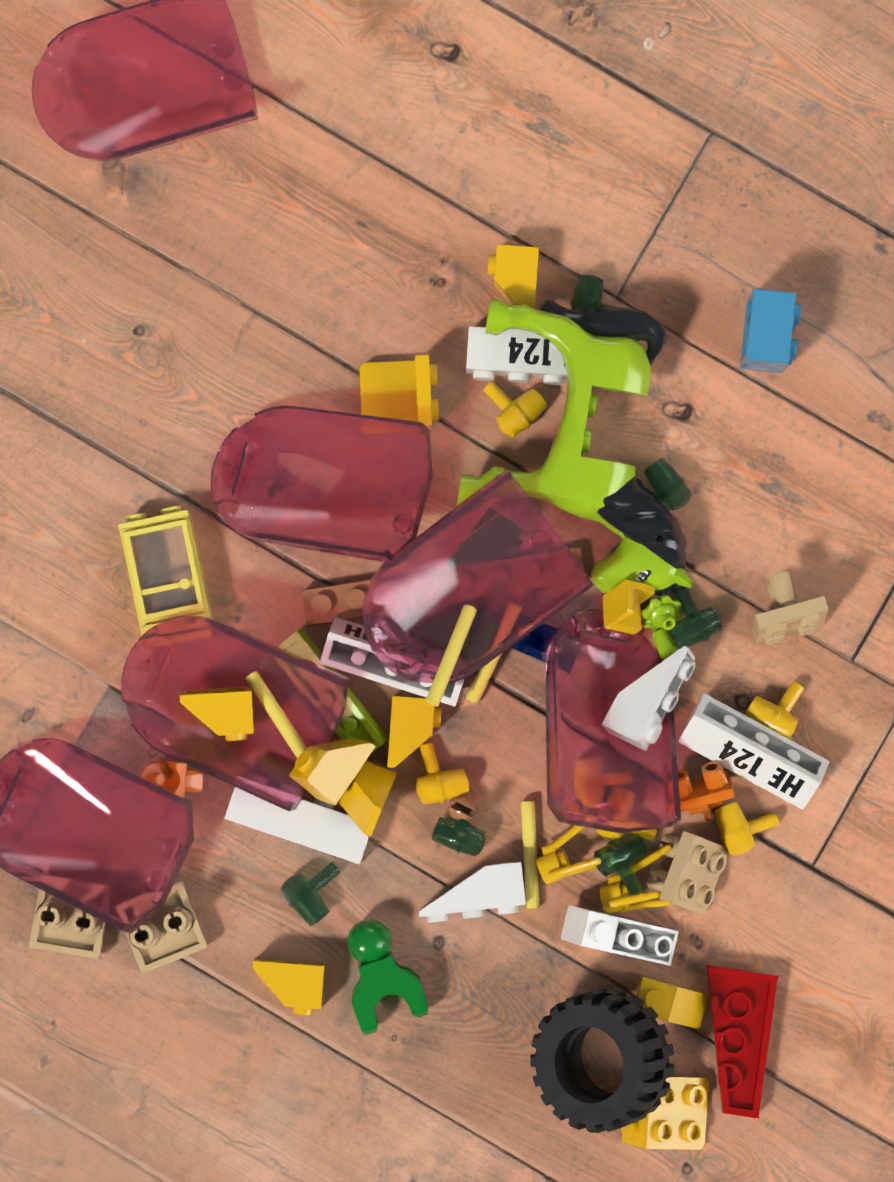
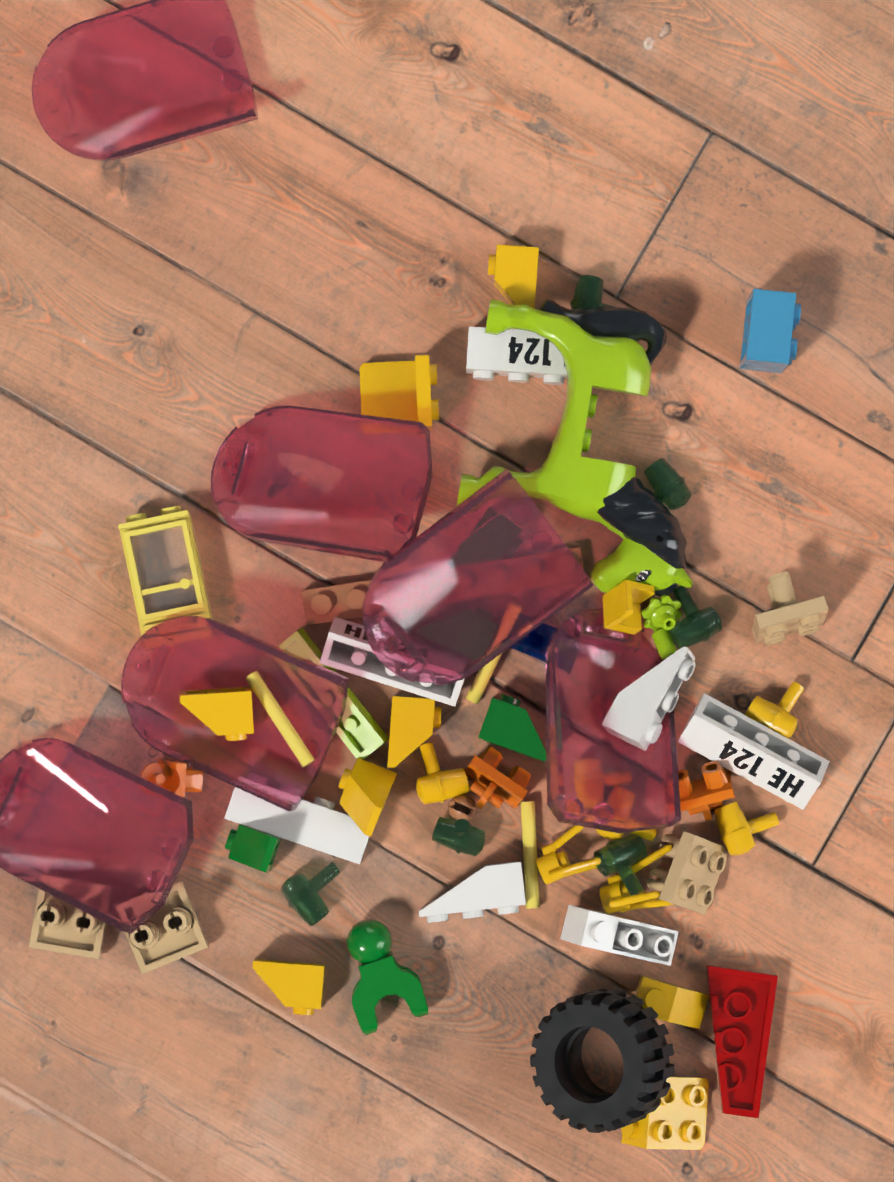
yellow slope [289,738,375,805] -> none
light yellow bar [425,605,477,706] -> none
yellow piece [483,381,548,438] -> none
none -> green slope [225,824,282,873]
none -> orange hips [465,746,531,809]
none -> green slope [478,694,548,762]

